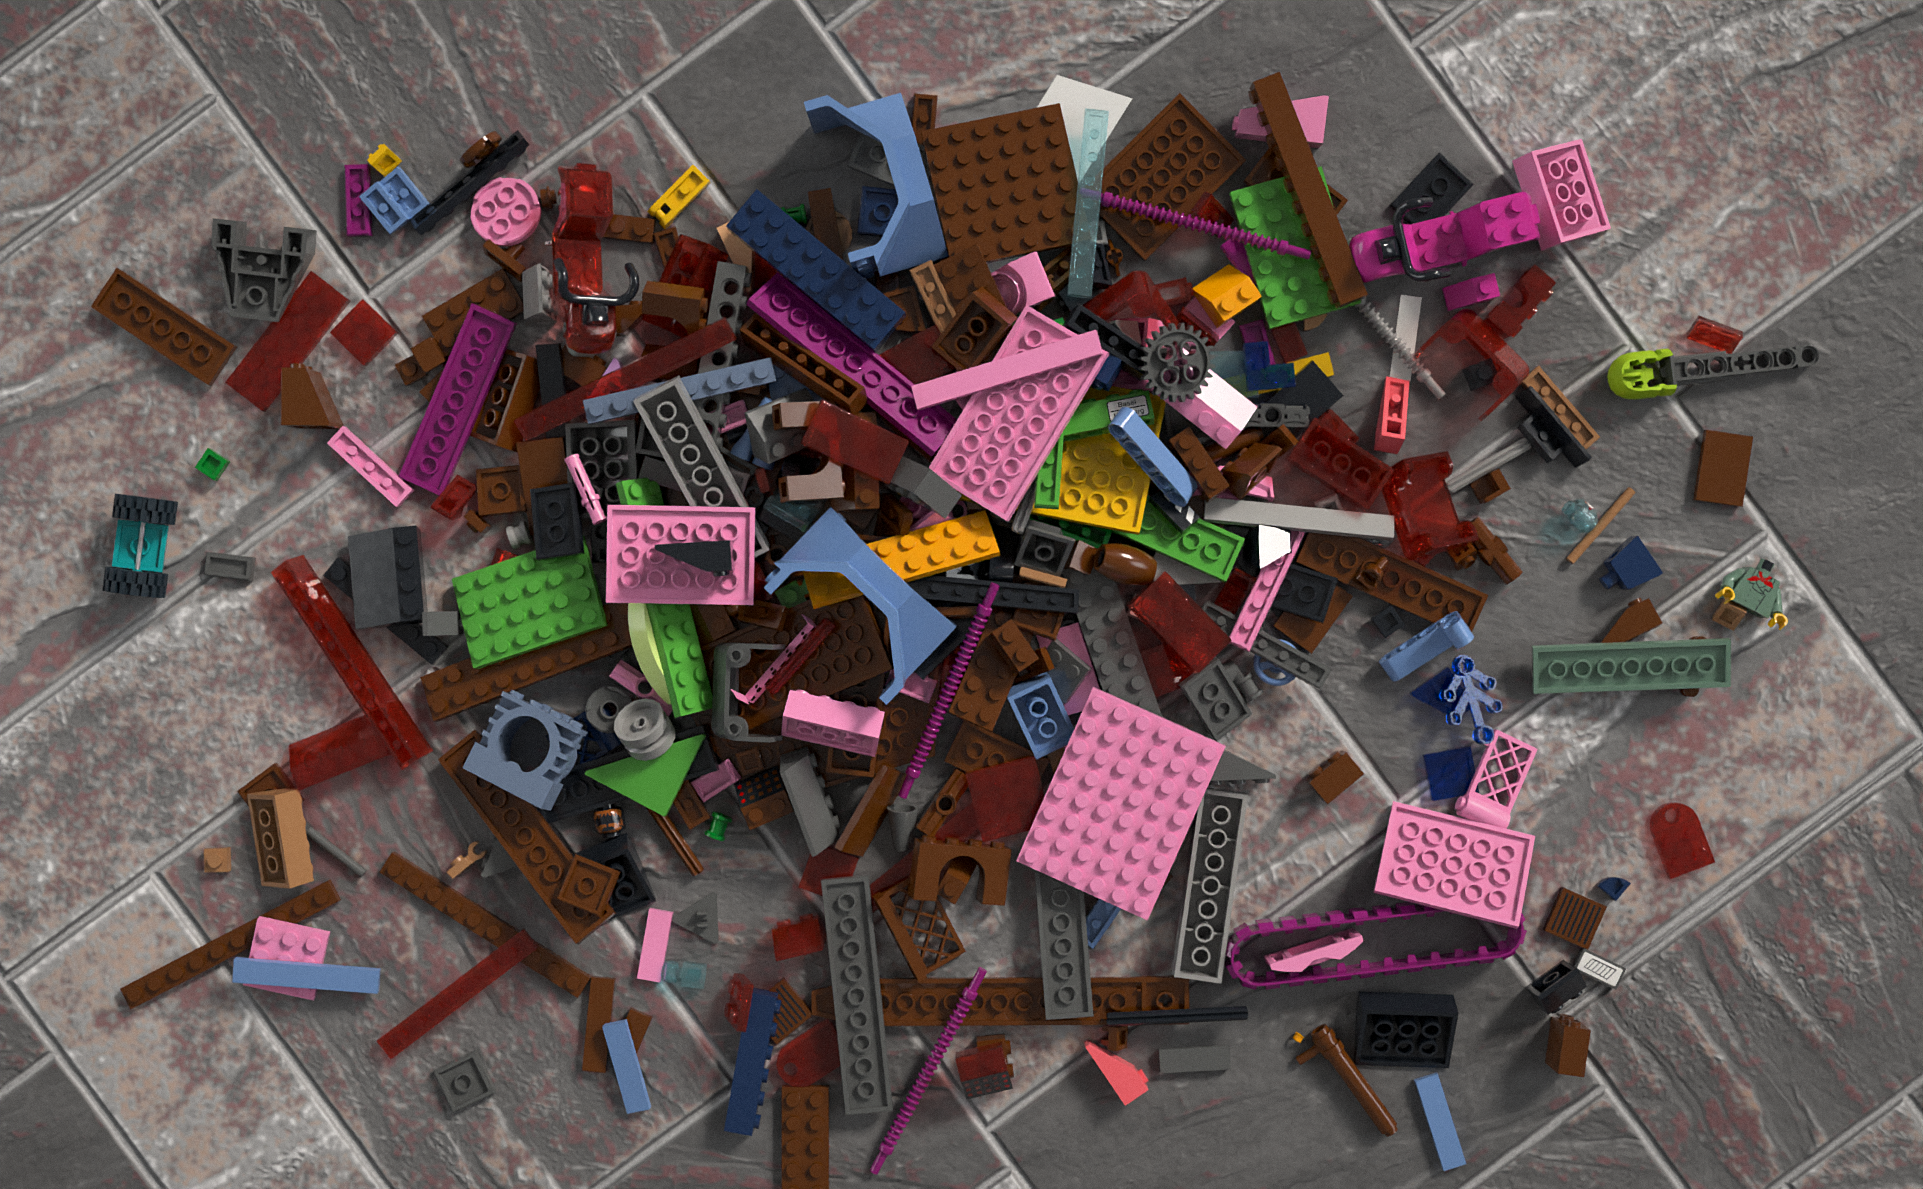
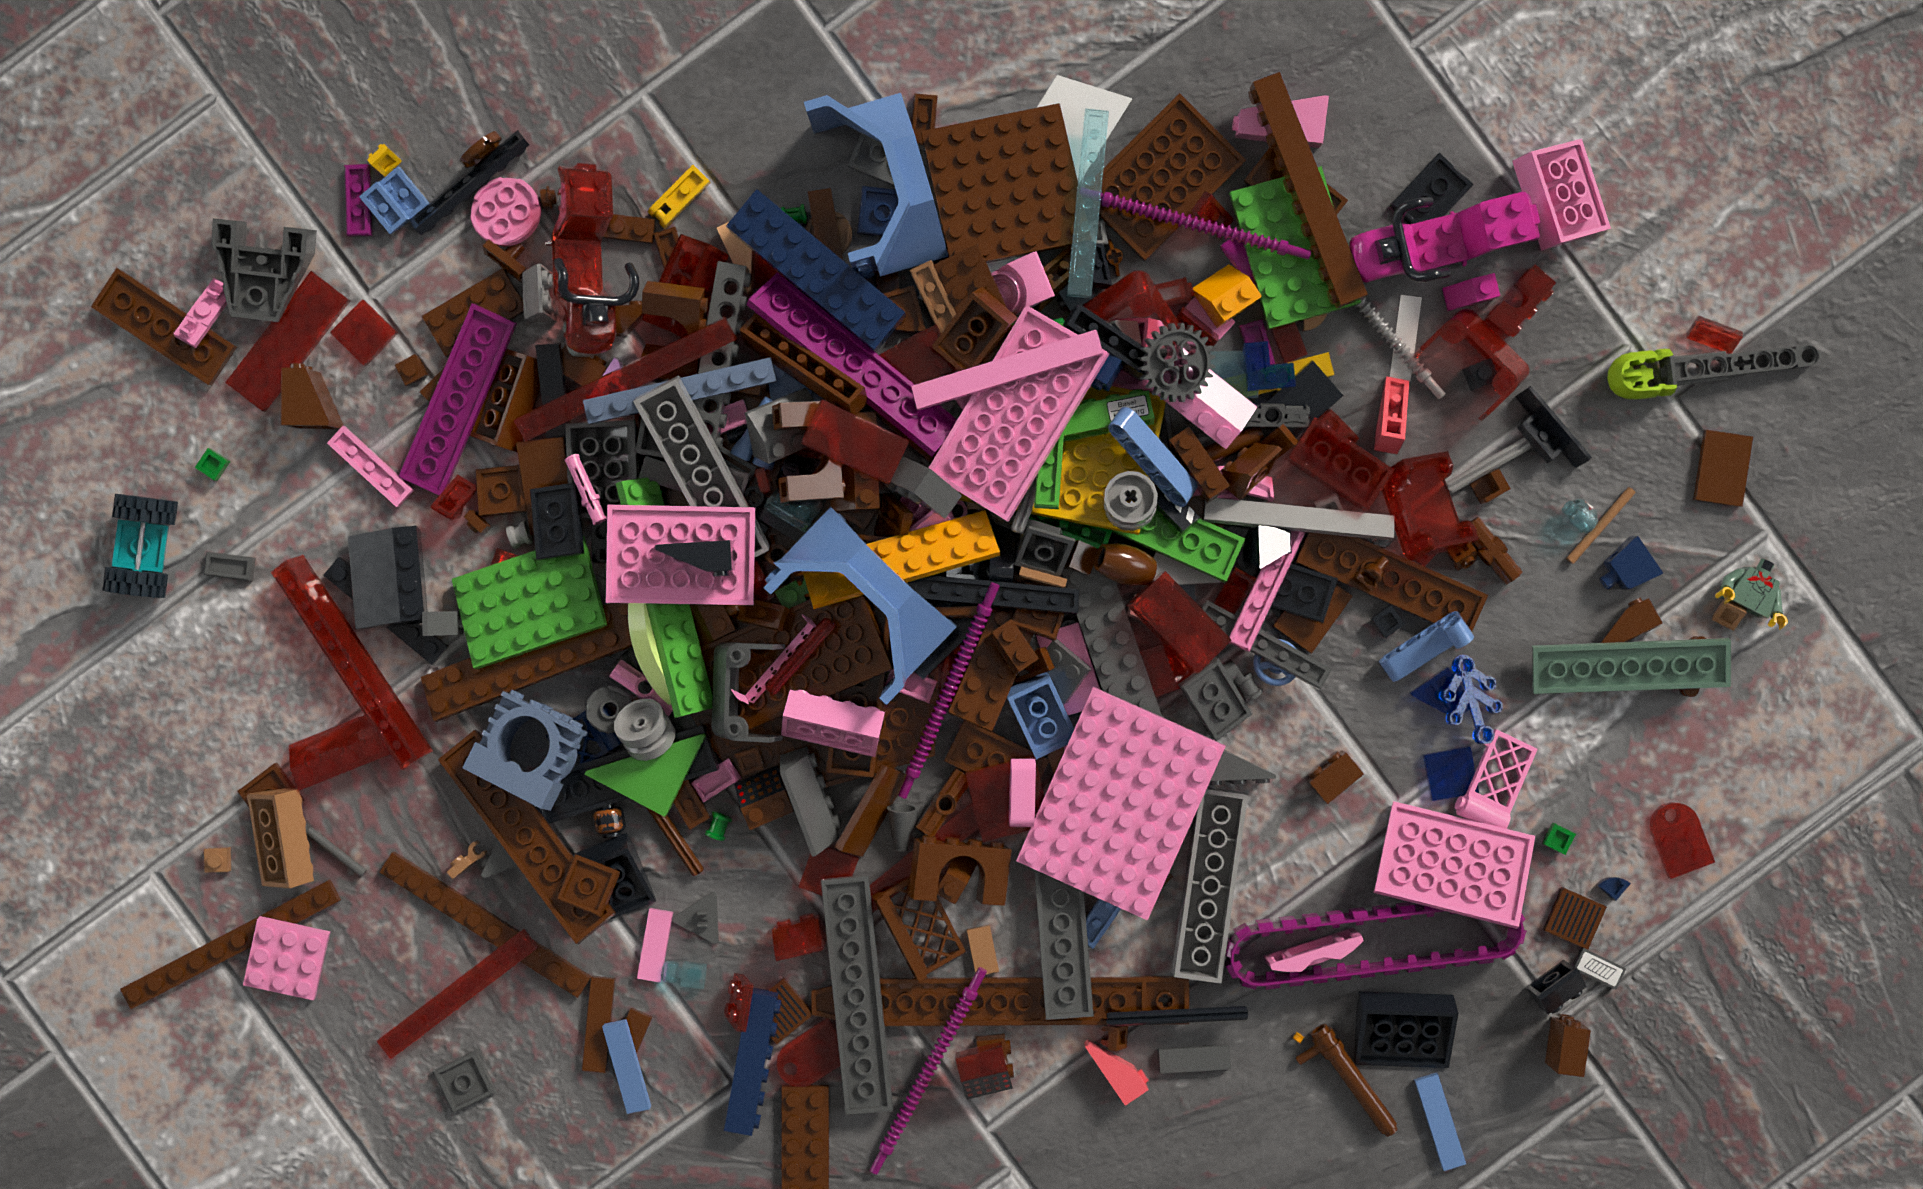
medium blue tile [232,957,381,994] -> none
reddish brown panel [410,337,448,373] -> none
medium nougat tile [1519,366,1600,449] -> none
none -> bright pink plate [174,278,227,348]
none -> medium nougat tile [967,924,999,974]
none -> bright pink beam [1009,759,1036,827]
none -> light grey wheel [1104,471,1158,531]
none -> green plate [1542,822,1576,855]

